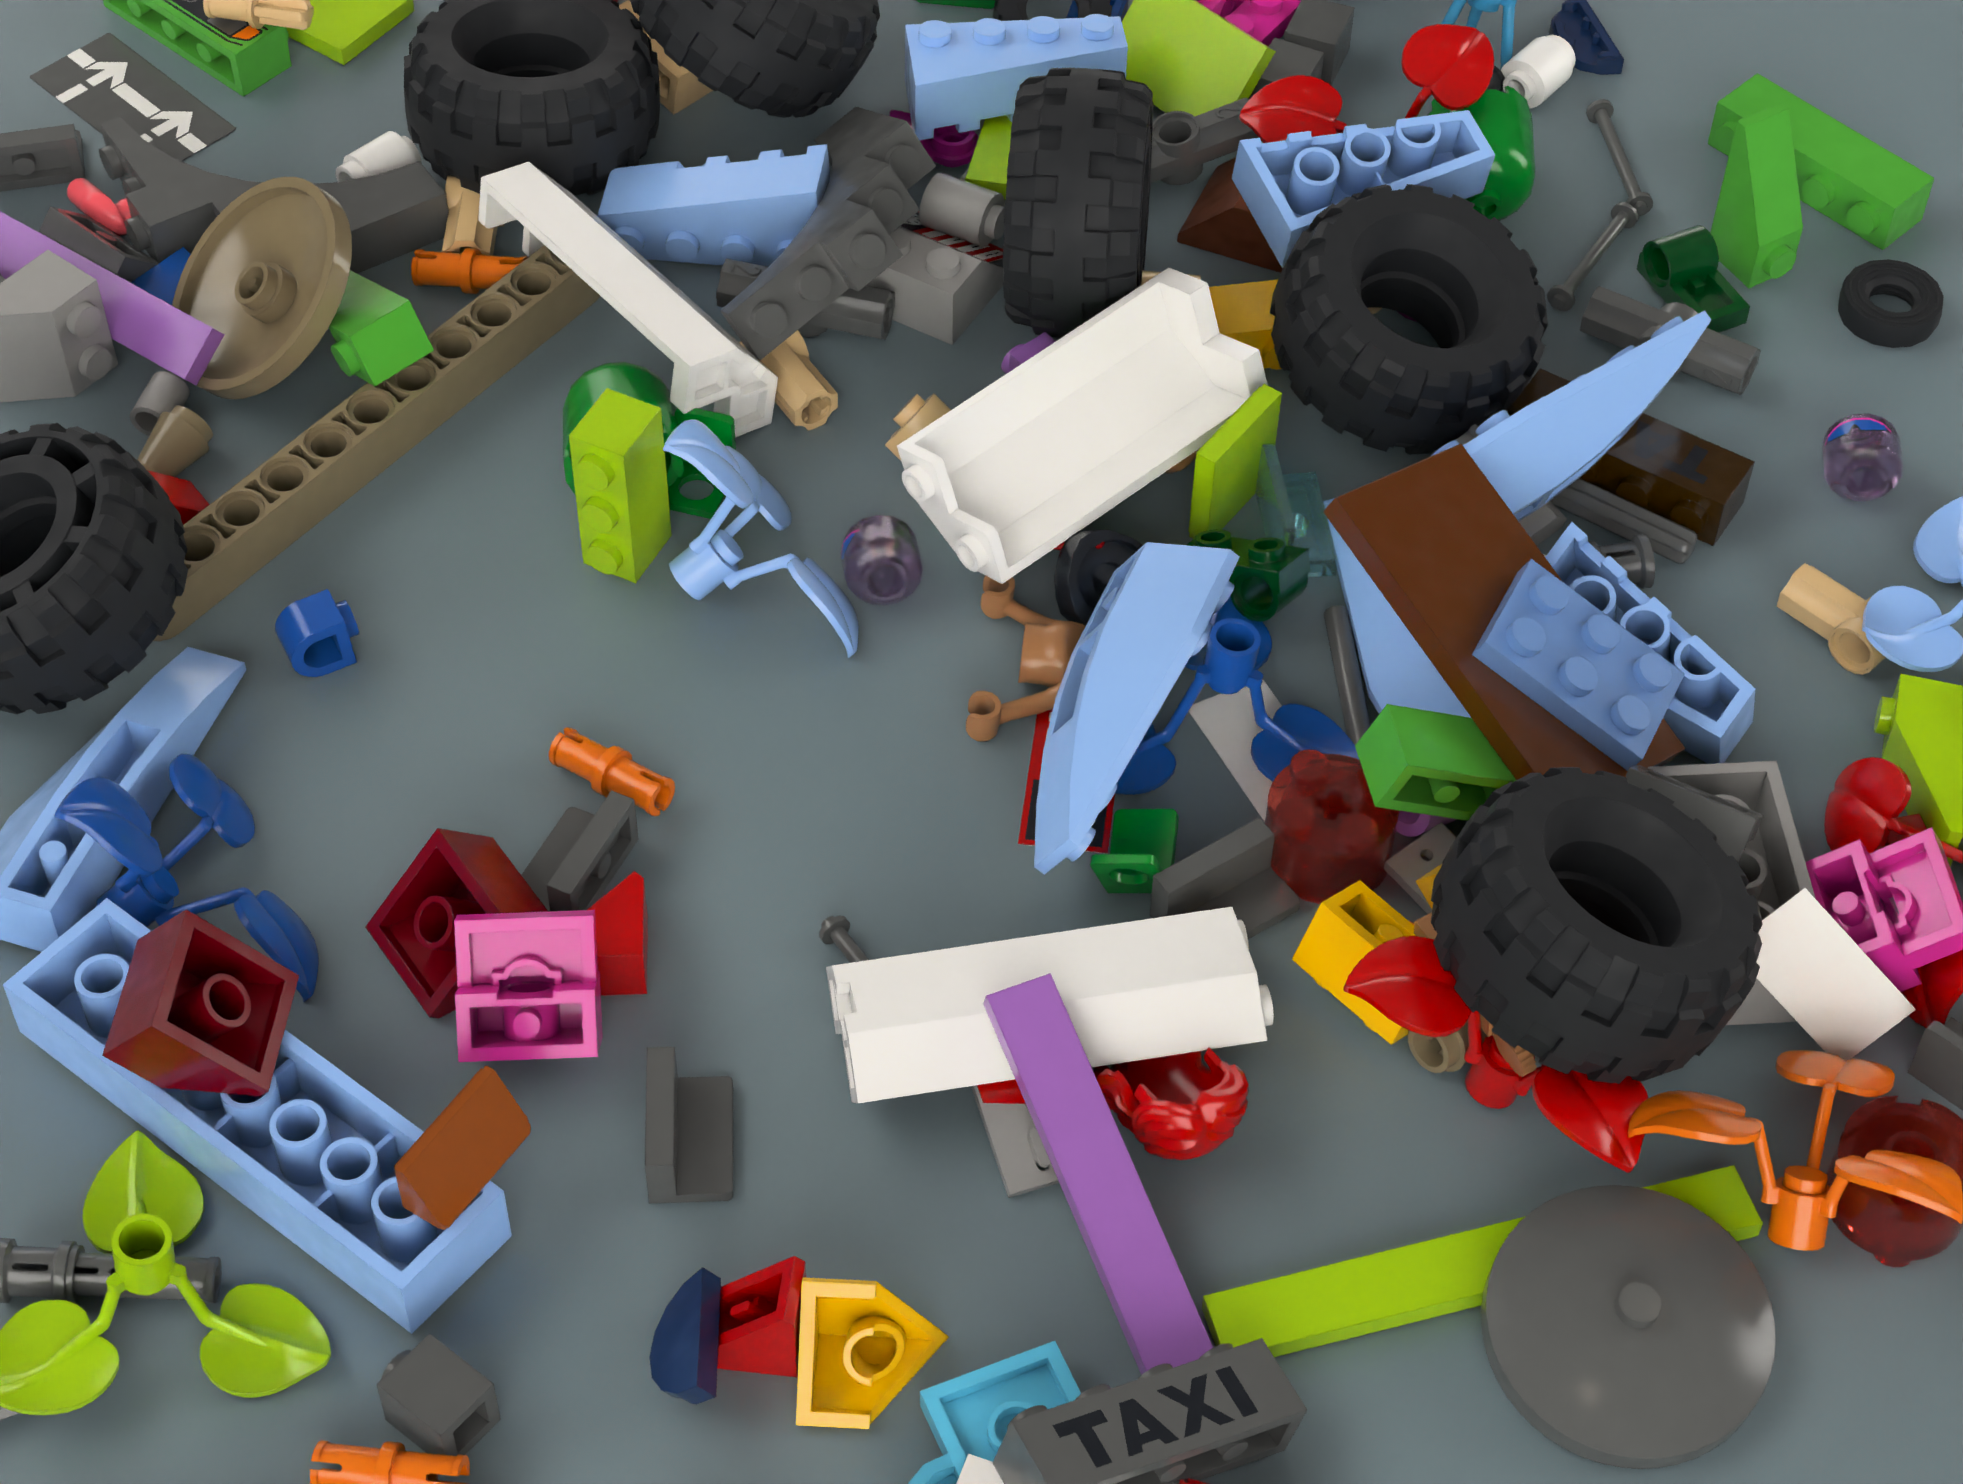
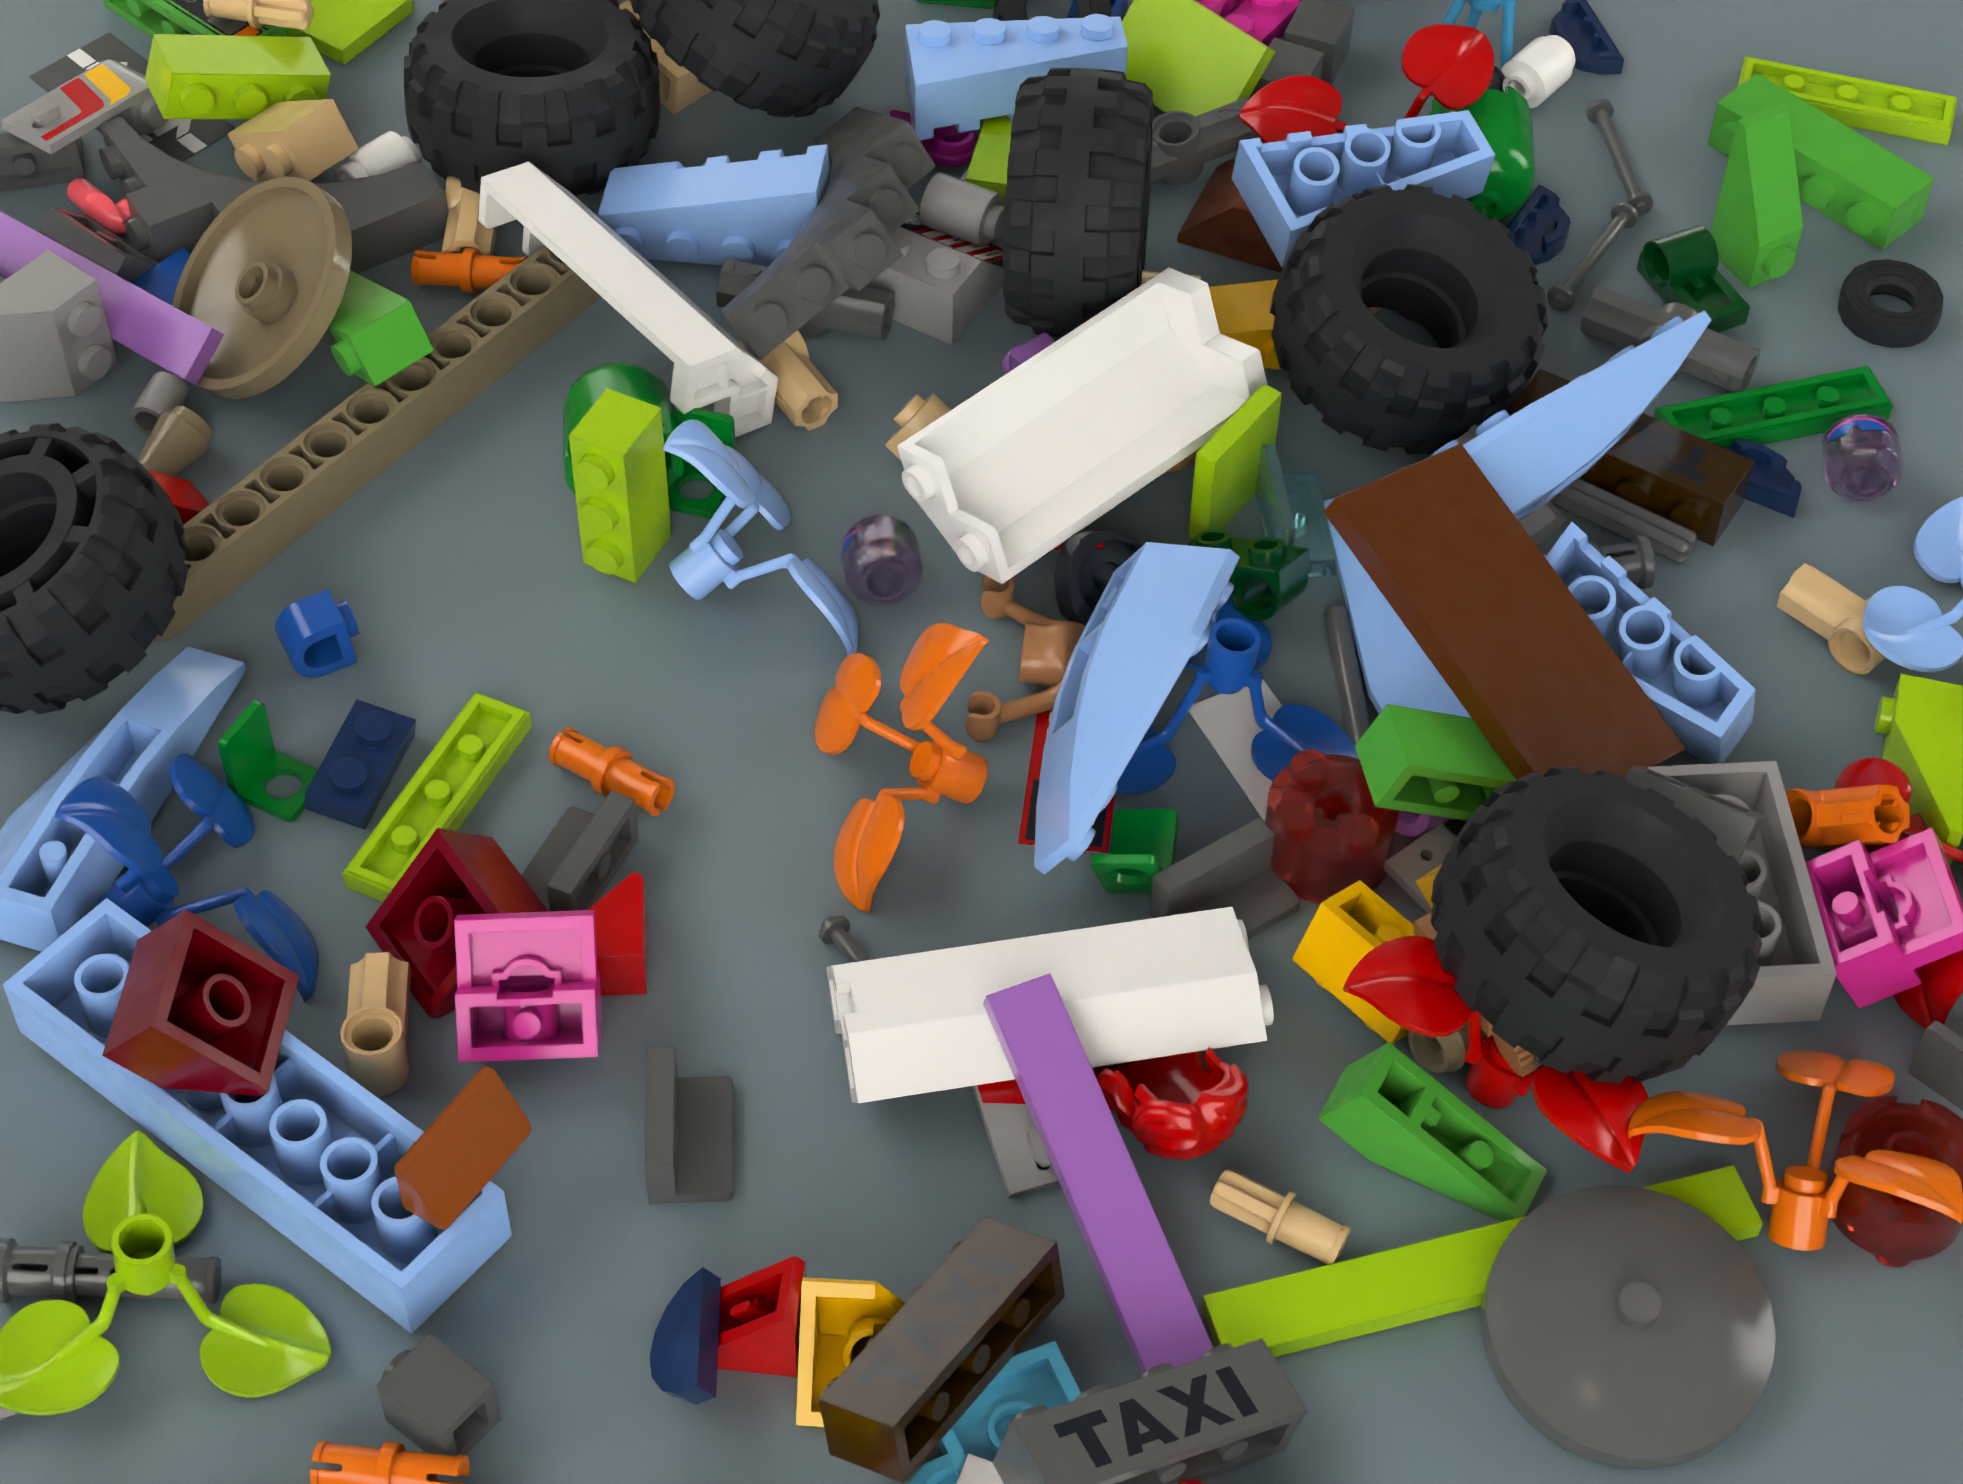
medium blue plate [1472,559,1685,771] -> none
white sticker [1756,888,1916,1060] -> none
none -> light grey door [1,59,168,155]
none -> lime brick [145,34,331,119]
none -> green bracket [218,700,318,823]
none -> tan brick [228,99,359,182]
none -> dark blue plate [305,699,416,830]
none -> tan piece [340,952,411,1097]
none -> lime tile [342,692,532,902]
none -> orange plant [814,622,989,913]
none -> dark brown brick [818,1217,1065,1483]
none -> tan axle [1210,1170,1352,1265]
none -> bright green slope [1317,1042,1547,1222]
none -> dark blue tile [1506,184,1571,265]
none -> green tile [1653,366,1893,447]
none -> dark blue tile [1722,440,1802,518]
none -> lime tile [1738,57,1957,145]
none -> orange piece [1785,785,1910,851]

